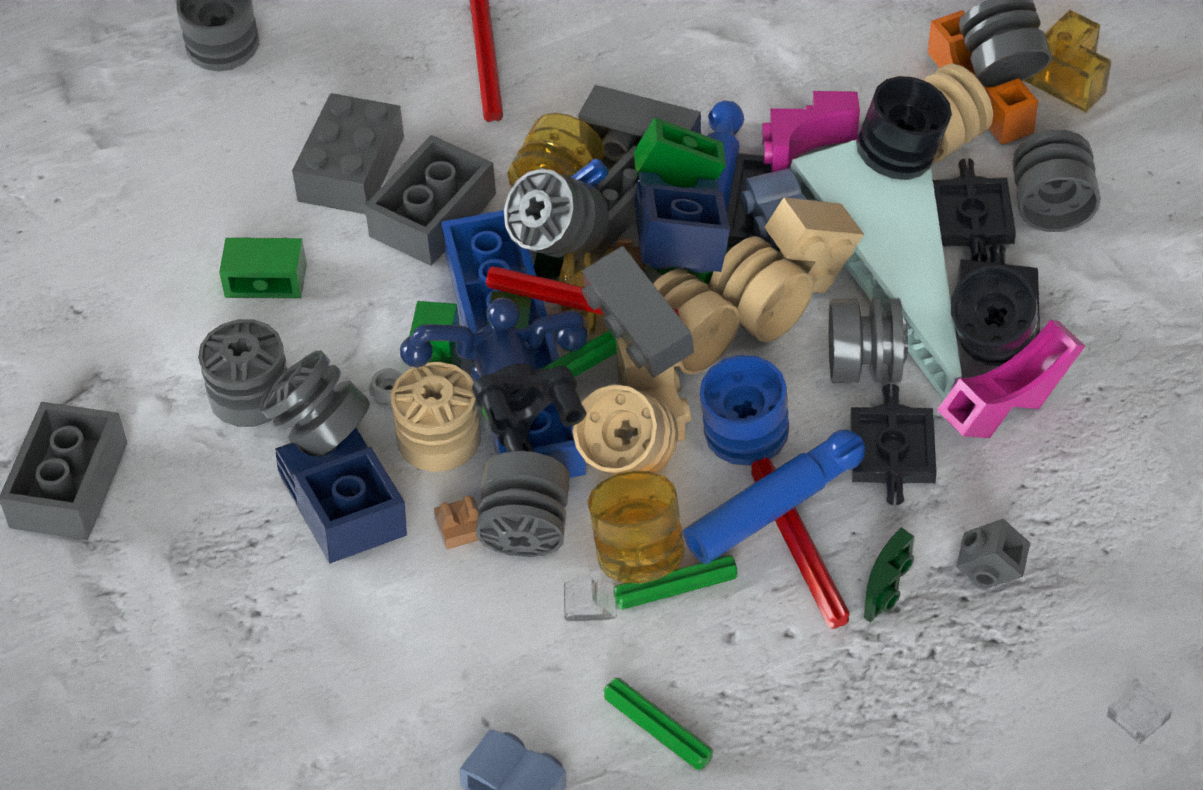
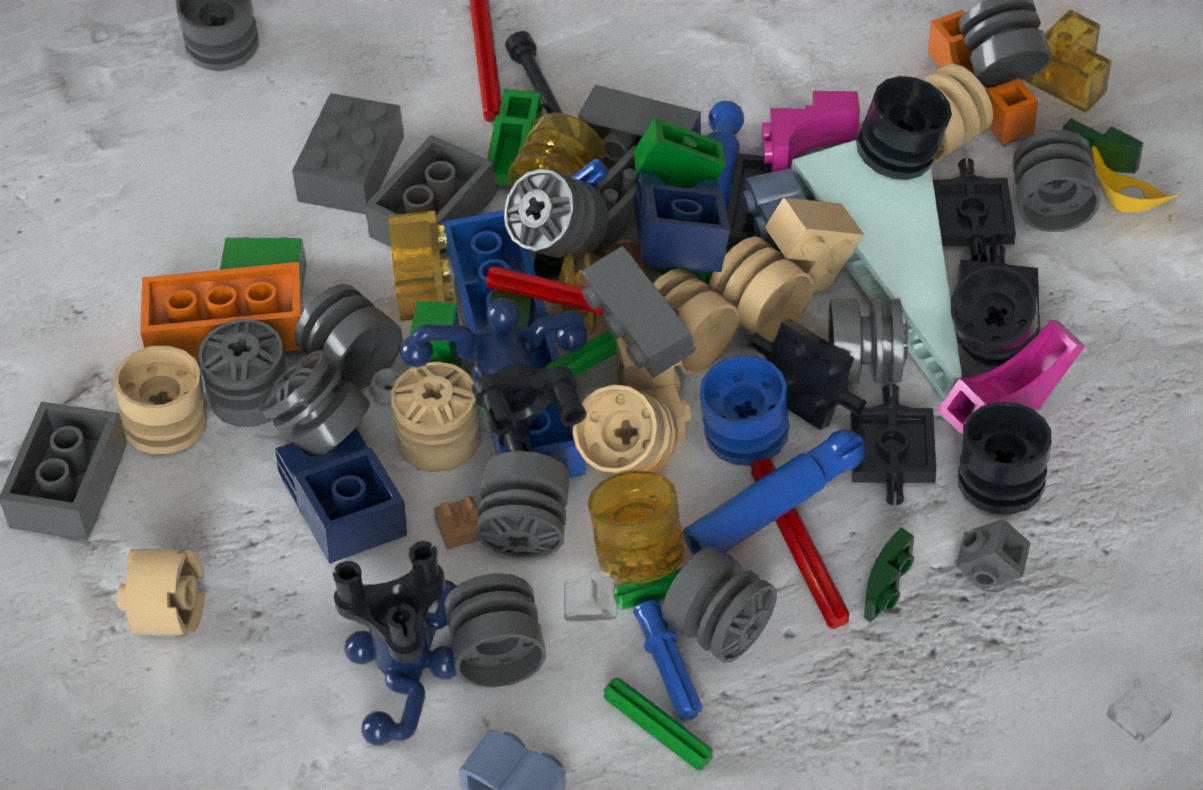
none -> tan wheel [114,346,207,454]
none -> tan brick [117,549,205,636]
none -> orange slope [140,262,304,361]
none -> dark grey wheel [295,284,403,390]
none -> wheel [332,541,457,746]
none -> clear yellow brick [388,211,453,321]
none -> dark grey wheel [444,573,546,687]
none -> green slope [487,89,543,188]
none -> black piece [505,31,581,163]
none -> blue axle [633,600,703,720]
none -> dark grey wheel [662,546,777,663]
none -> black plate [747,318,867,430]
none -> black wheel [958,402,1052,514]
none -> dark green slope [1062,118,1144,173]
none -> yellow piece [1092,146,1191,213]

